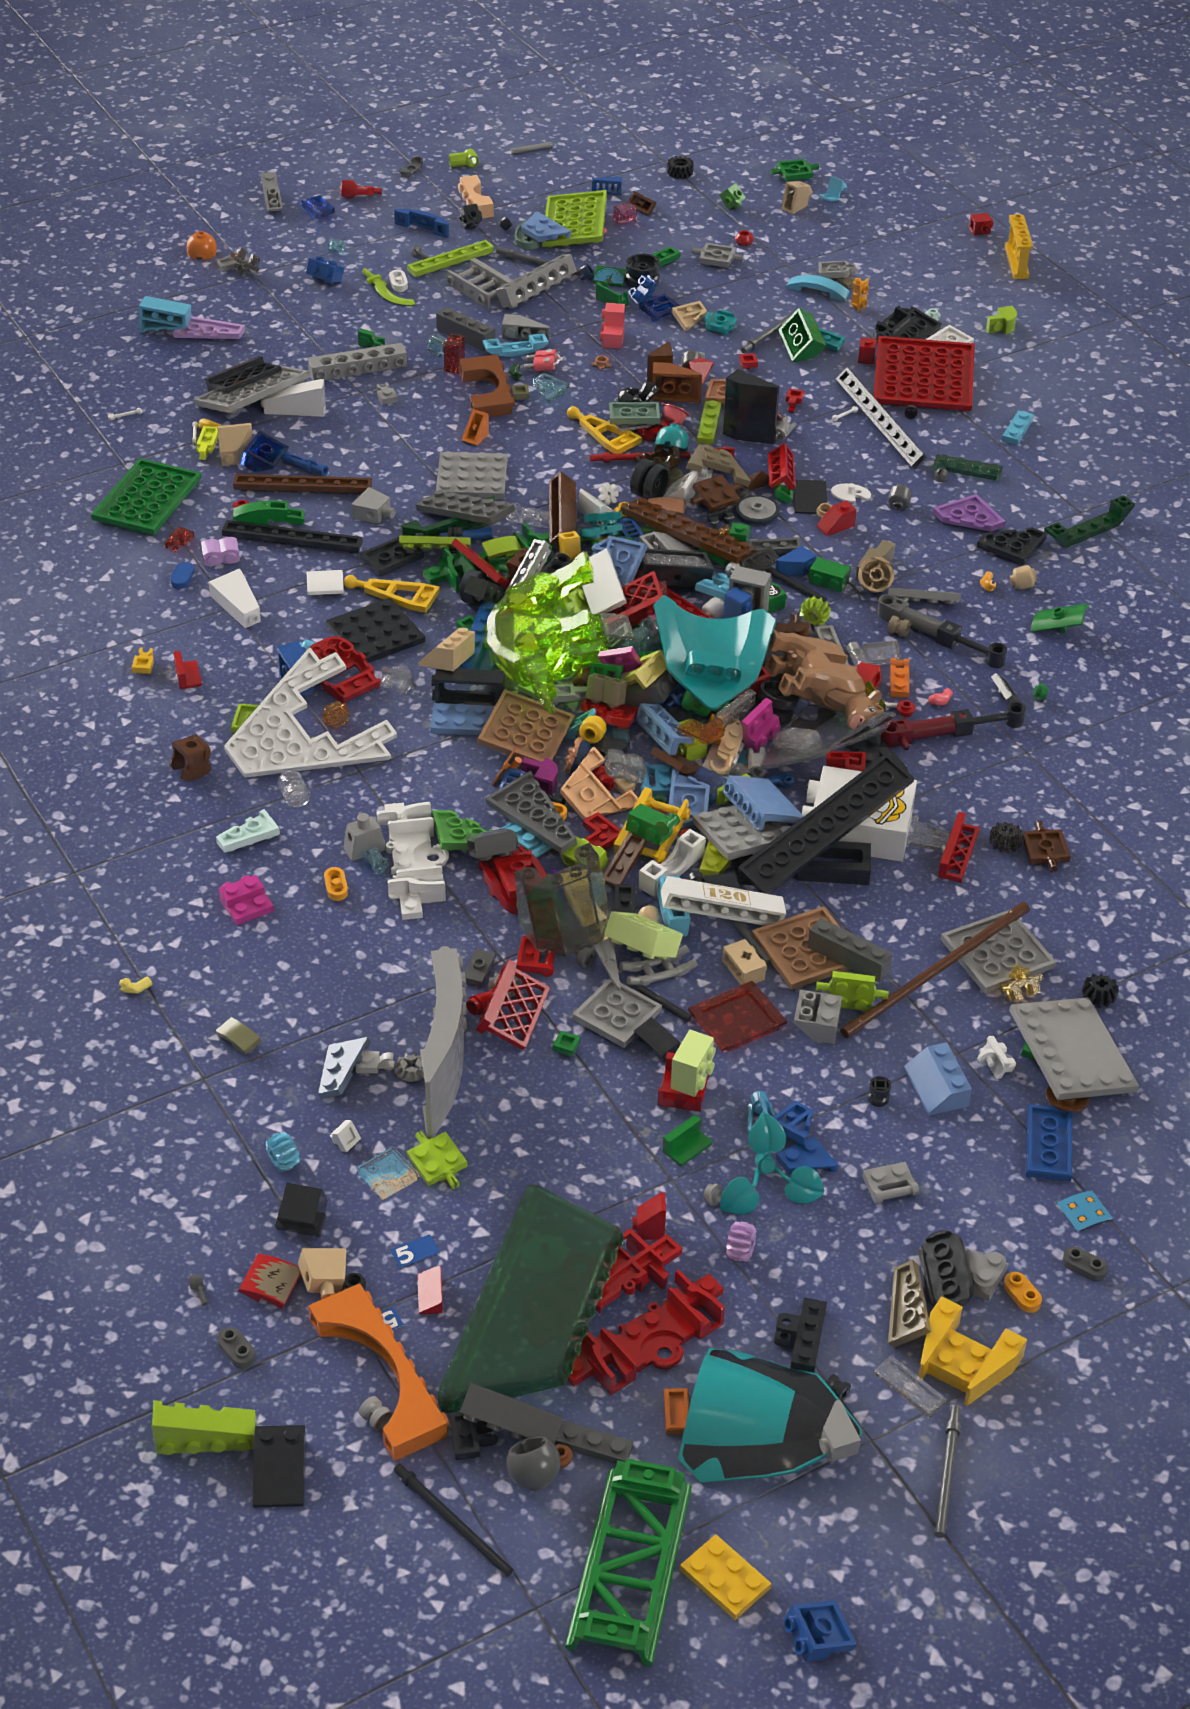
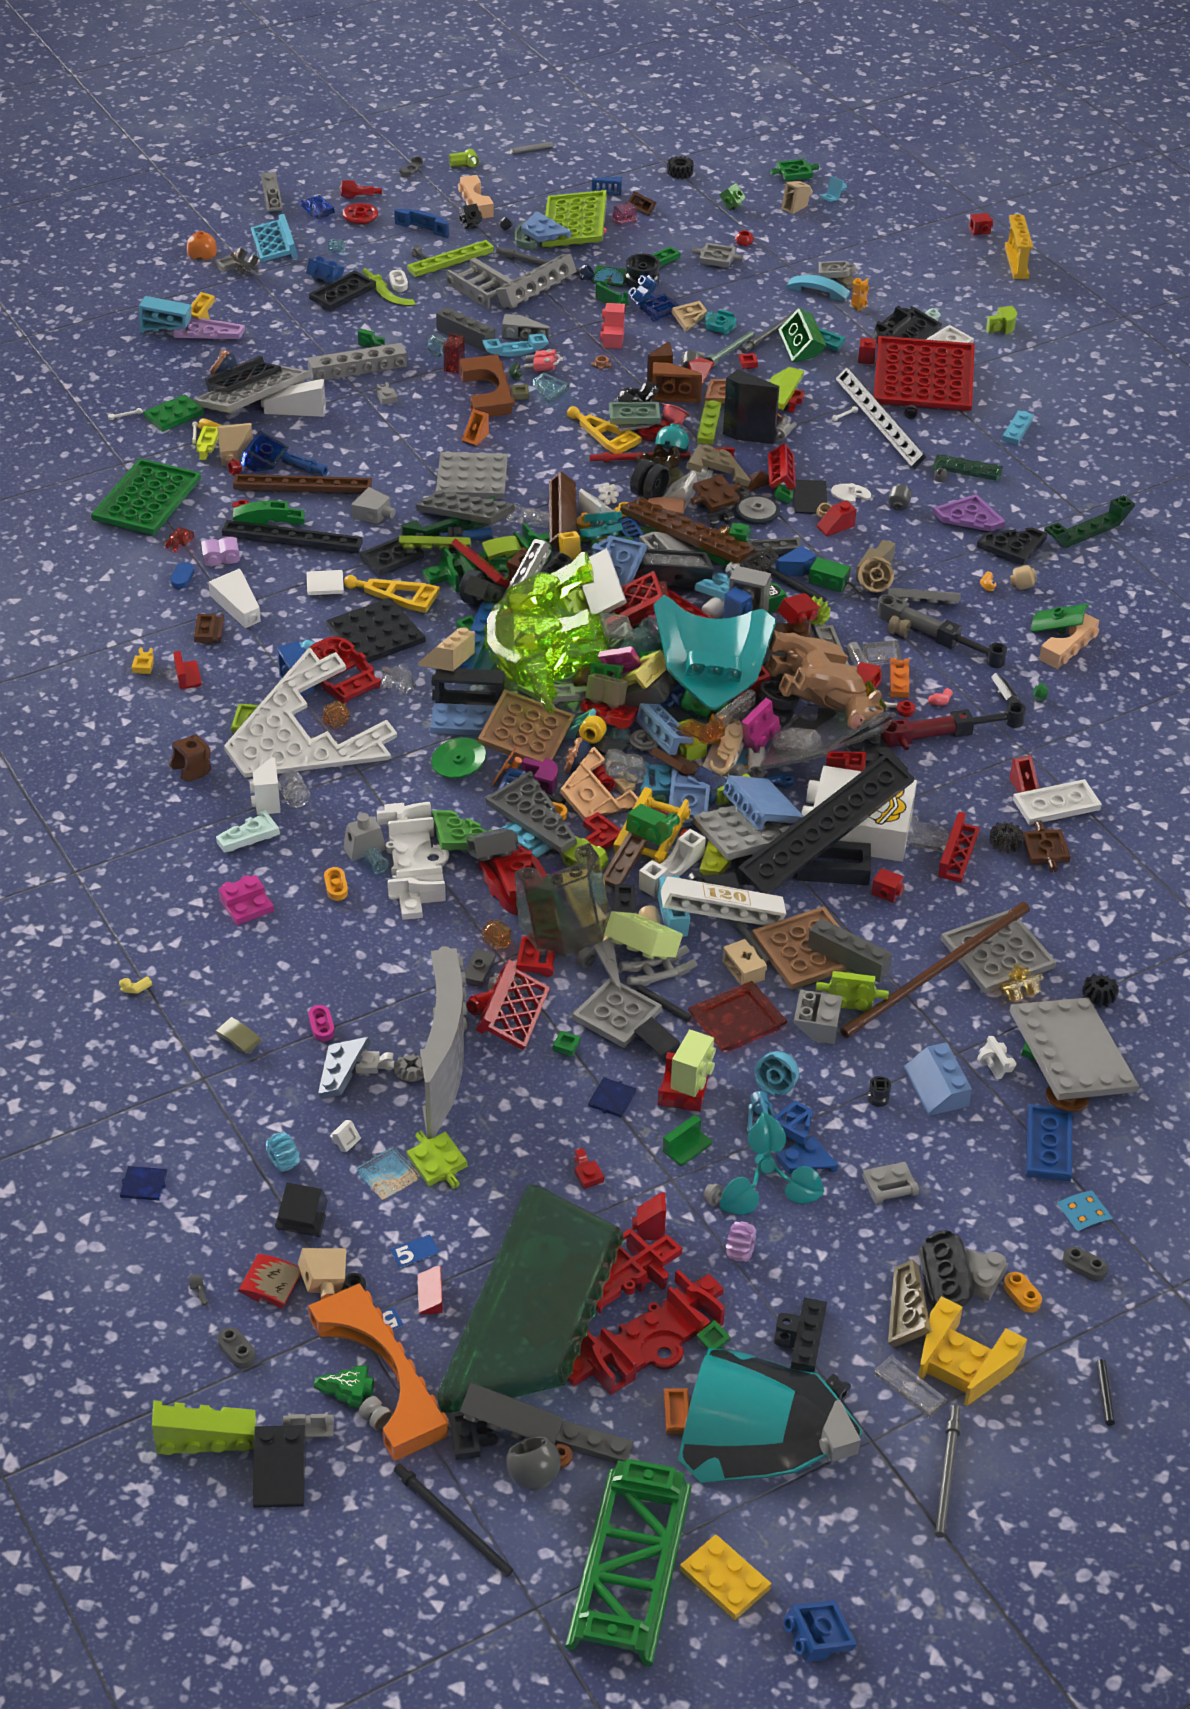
none -> clear blue piece [120,1166,167,1201]
none -> green plate [143,394,204,432]
none -> yellow slope [191,292,216,319]
none -> reddish brown plate [194,614,225,643]
none -> hair [209,350,238,375]
none -> red plate [227,459,242,475]
none -> white slope [250,757,281,815]
none -> medium azure fence [251,214,298,262]
none -> light grey hinge [283,1412,334,1438]
none -> dark pink plate [308,1005,335,1042]
none -> black plate [309,270,376,311]
none -> green rock [314,1365,374,1408]
none -> red plate [343,203,378,224]
none -> green piece [431,737,486,778]
none -> clear orange head [481,919,512,950]
none -> red plate [574,1148,604,1189]
none -> light orange tile [576,512,593,530]
none -> clear blue piece [588,1077,637,1117]
none -> light grey gear [630,729,659,753]
none -> green plate [697,1320,731,1350]
none -> sand green piece [704,331,755,368]
none -> medium azure cylinder [754,1051,799,1096]
none -> lime slope [769,367,804,410]
none -> red brick [777,593,820,624]
none -> red brick [871,868,905,903]
none -> red slope [1009,755,1039,793]
none -> white plate [1013,779,1102,825]
none -> light nougat arch [1039,614,1099,669]
none -> black bar [1096,1359,1115,1426]

